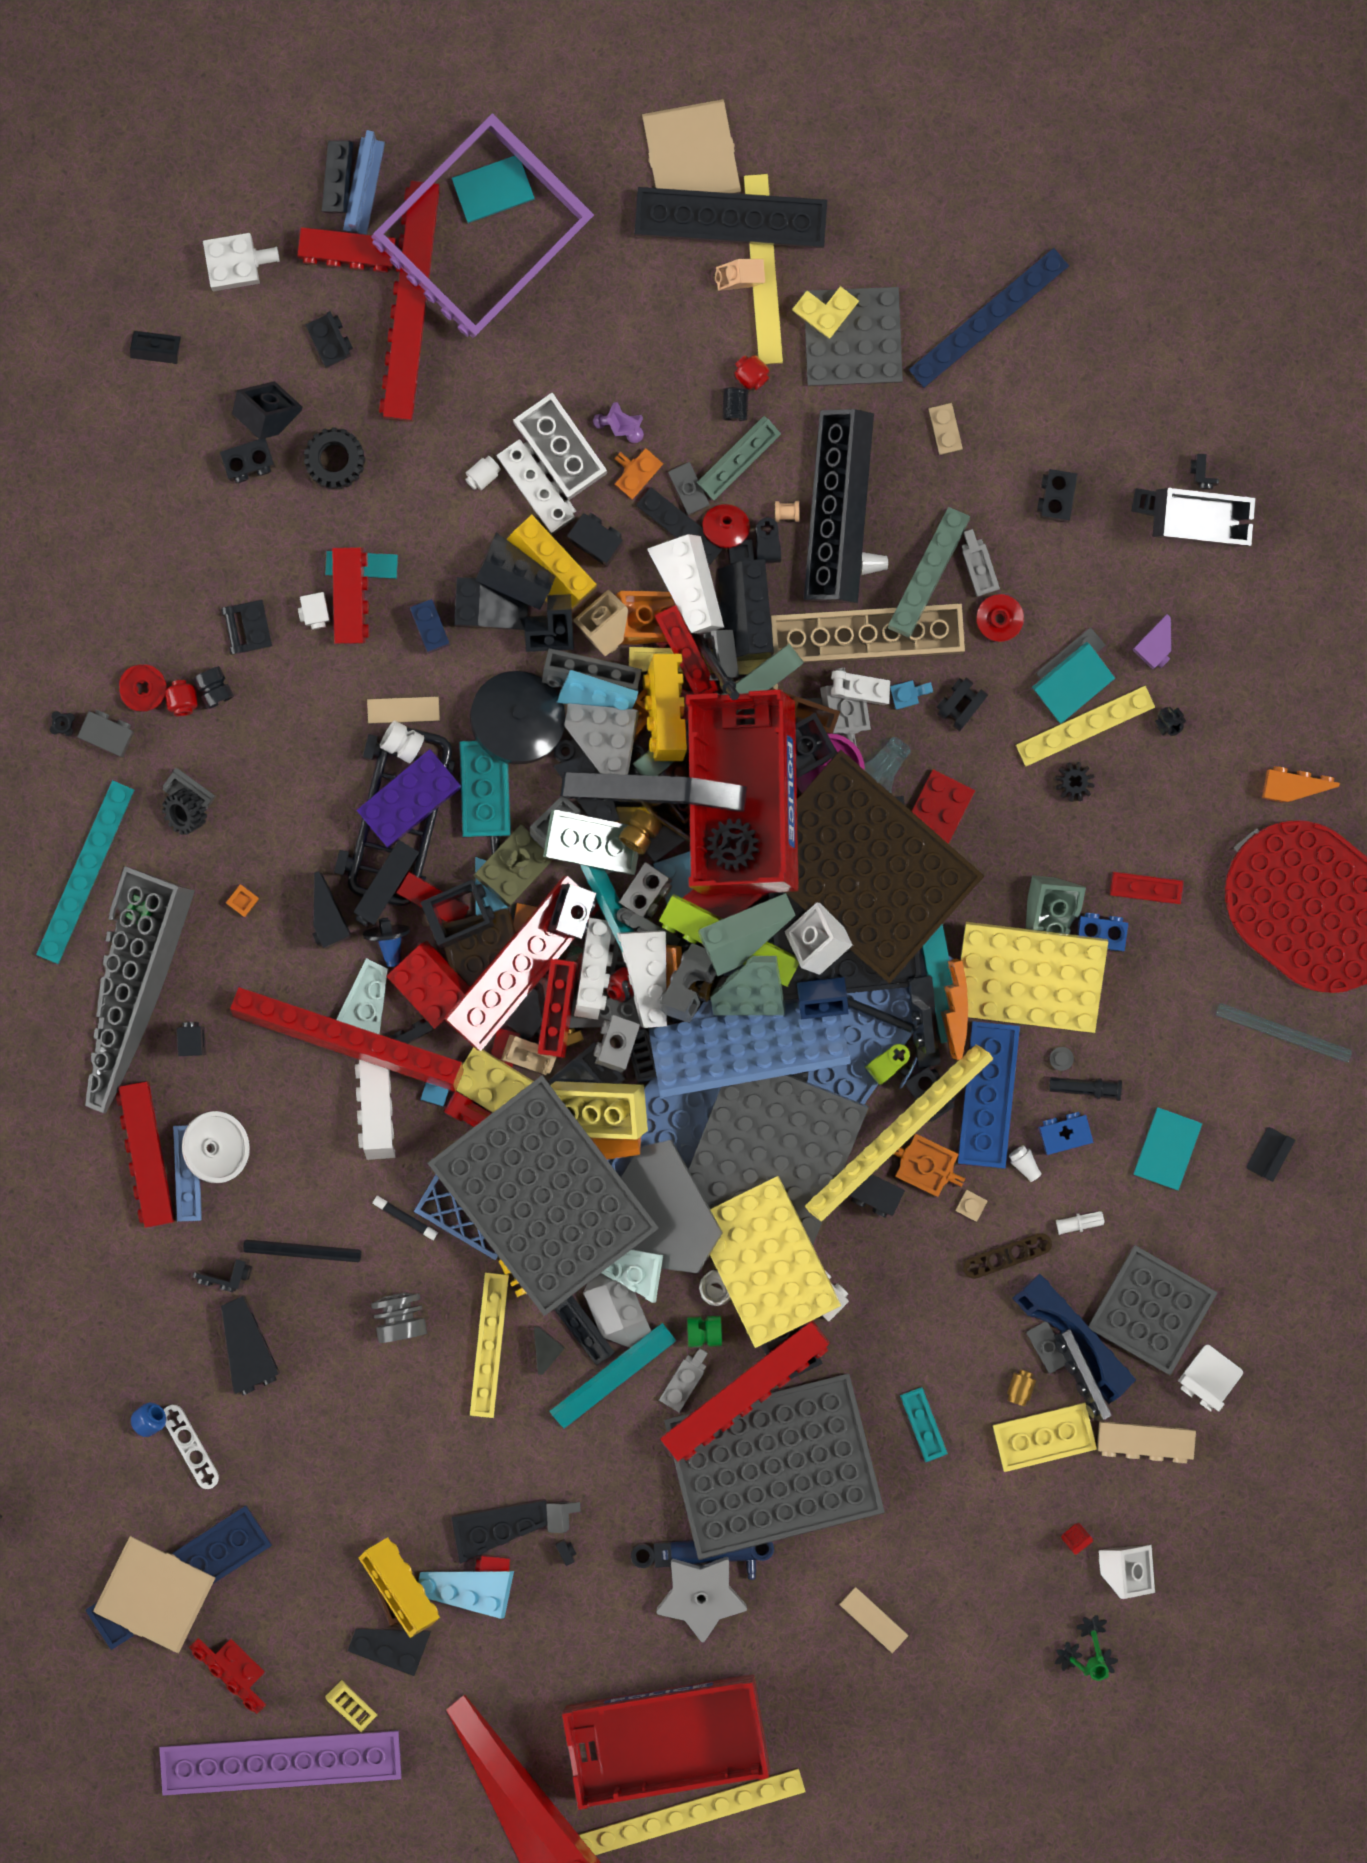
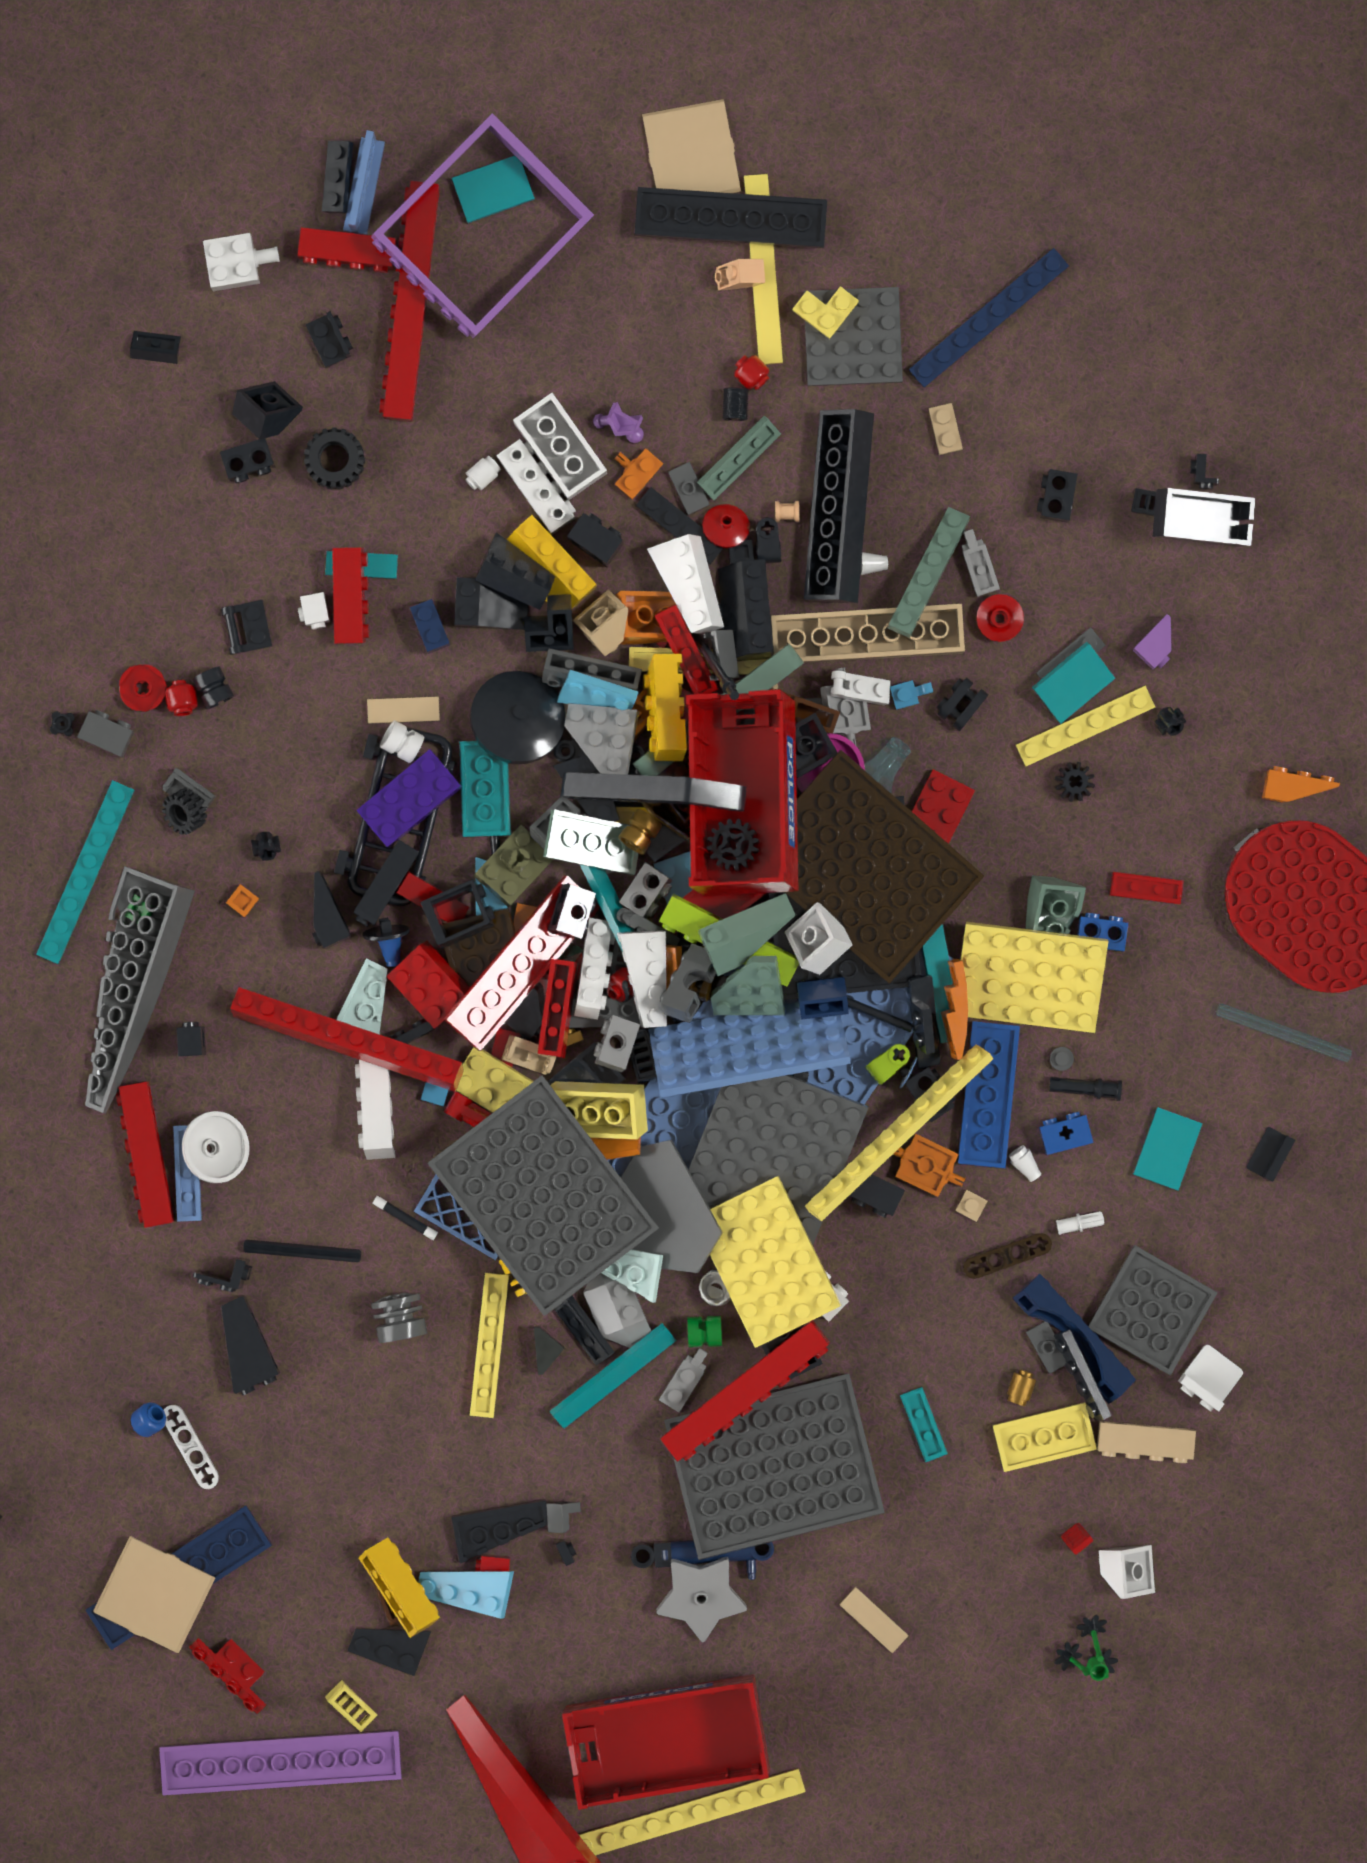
none -> black gear [251,831,281,861]

